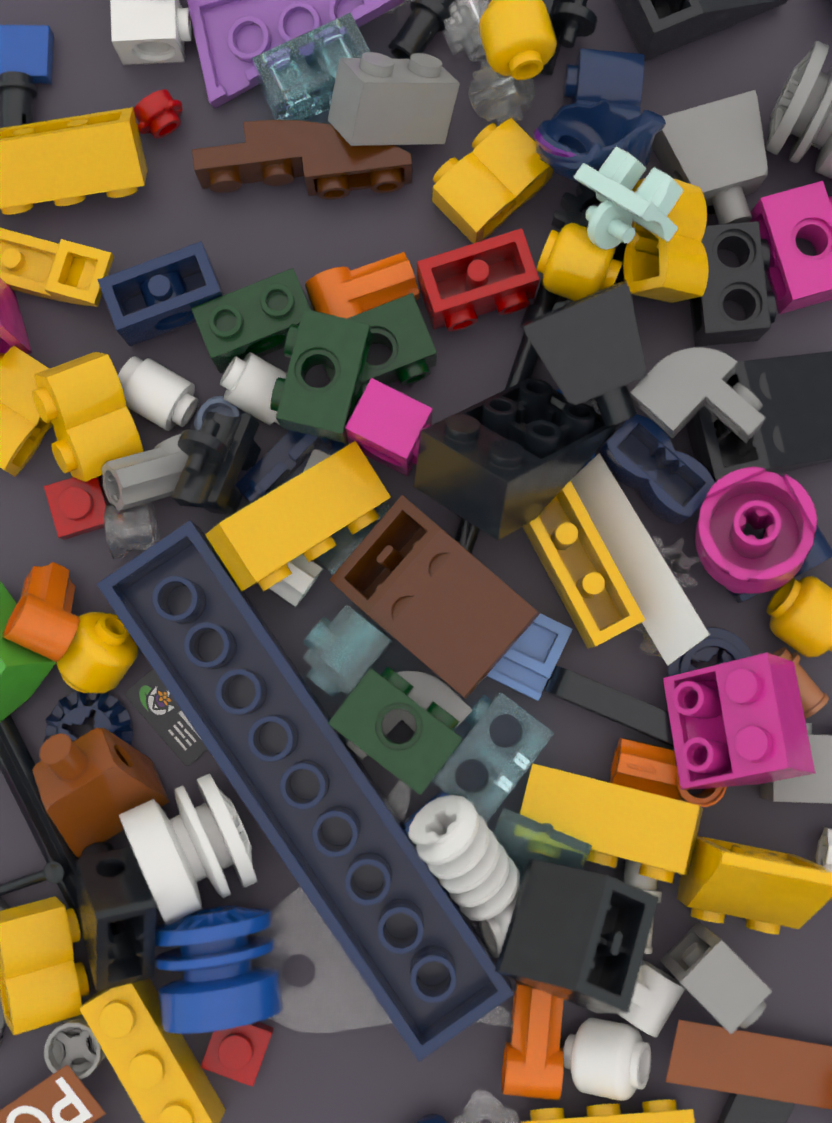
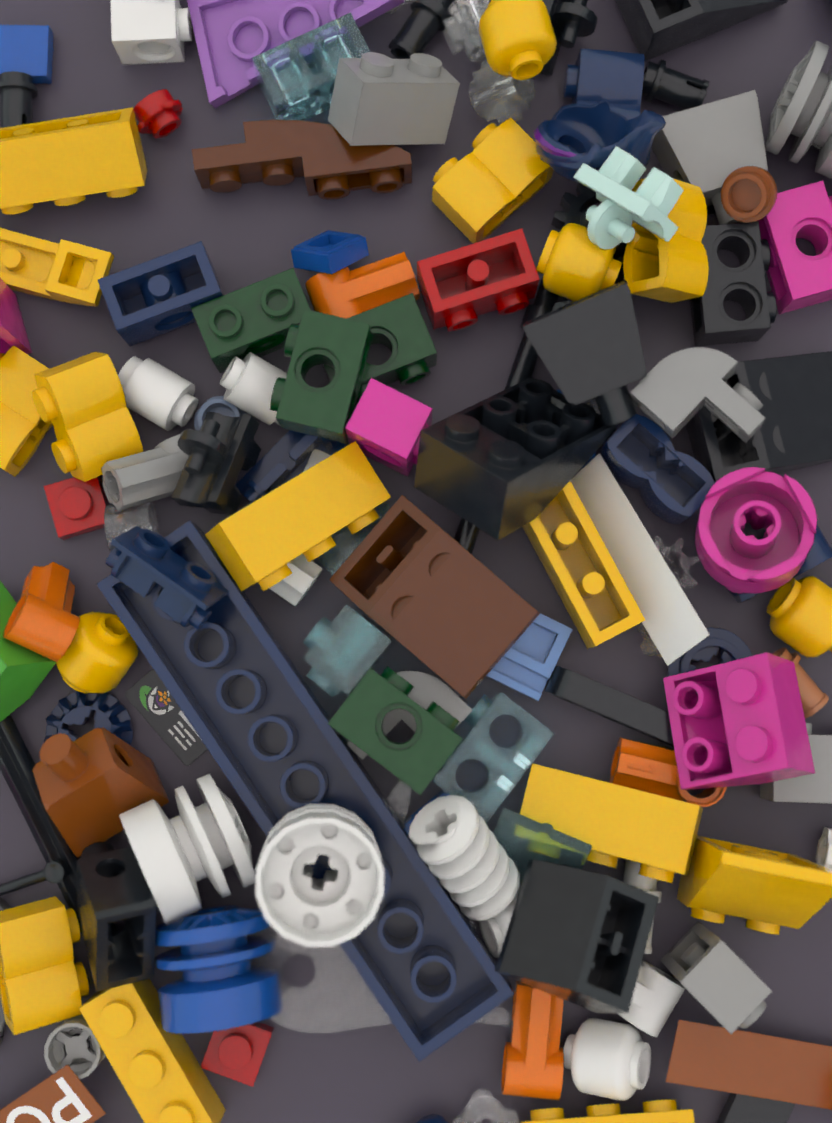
none -> dark blue hinge [105,526,229,630]
none -> white wheel [255,804,384,947]
none -> blue tile [291,230,369,274]
none -> black pin [642,59,709,110]
none -> dark orange plate [721,166,777,223]

